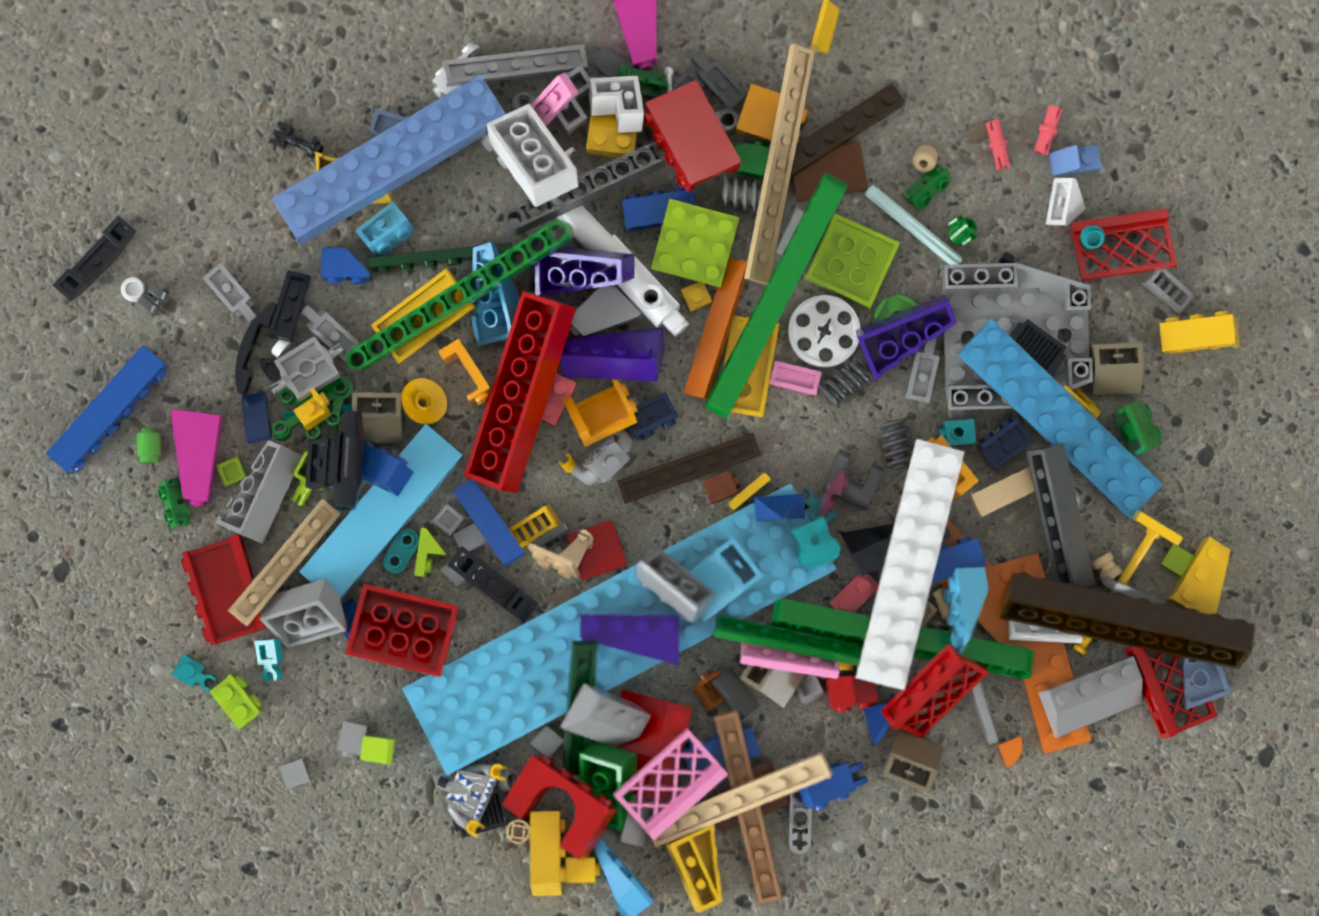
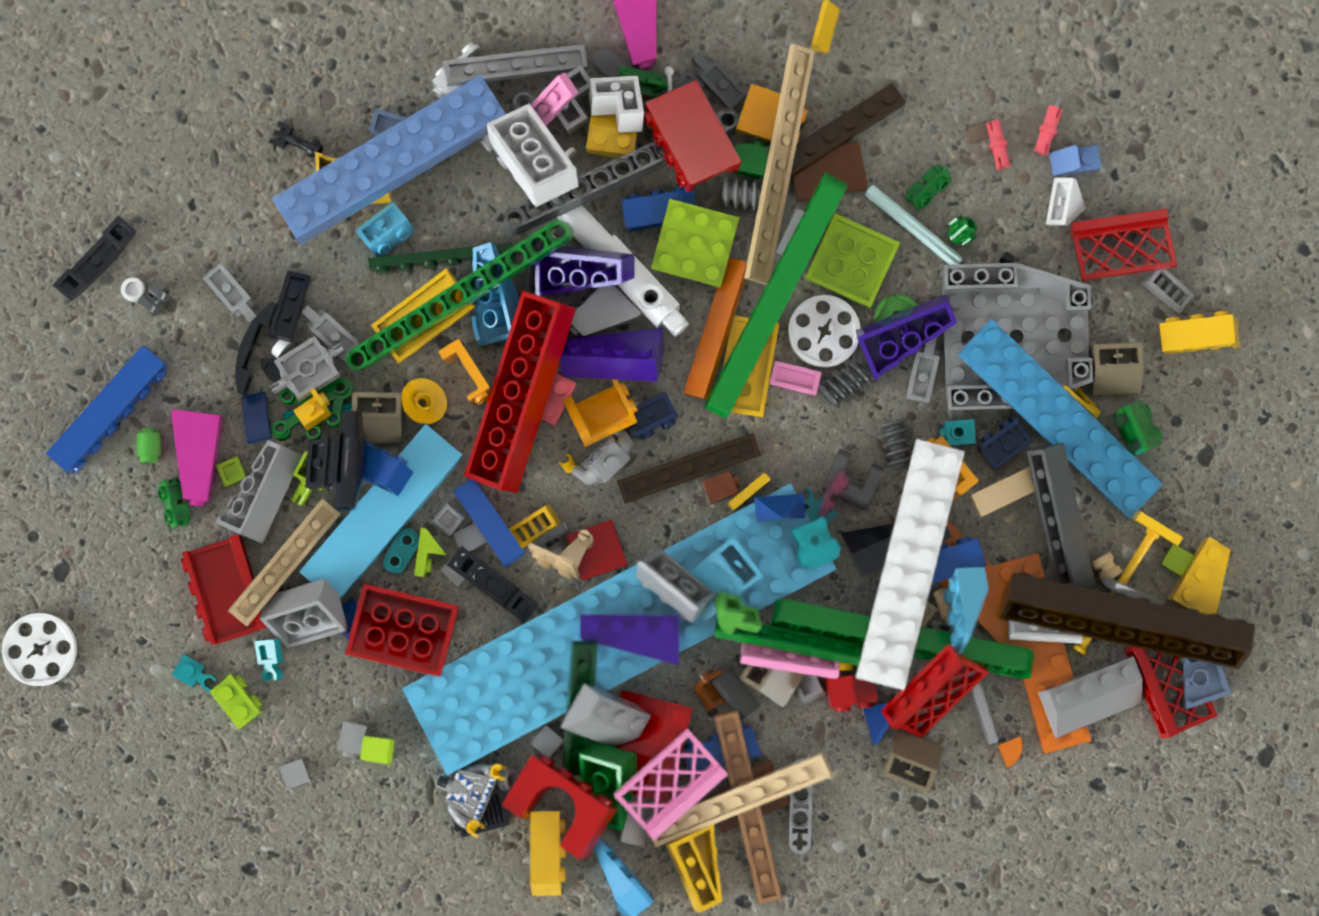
blue slope [321,248,372,285] -> none
tan wheel [506,818,530,844] -> none
yellow brick [566,856,600,883] -> none
yellow plate [681,282,712,313] -> none
blue hinge [799,762,868,810] -> none
coral plate [829,574,879,613] -> none
tan piece [913,145,938,172] -> none
black window [1009,319,1067,376] -> none
teal plate [1080,225,1105,249] -> none
none -> white wedge [2,613,77,686]
none -> bright green brick [714,592,762,634]

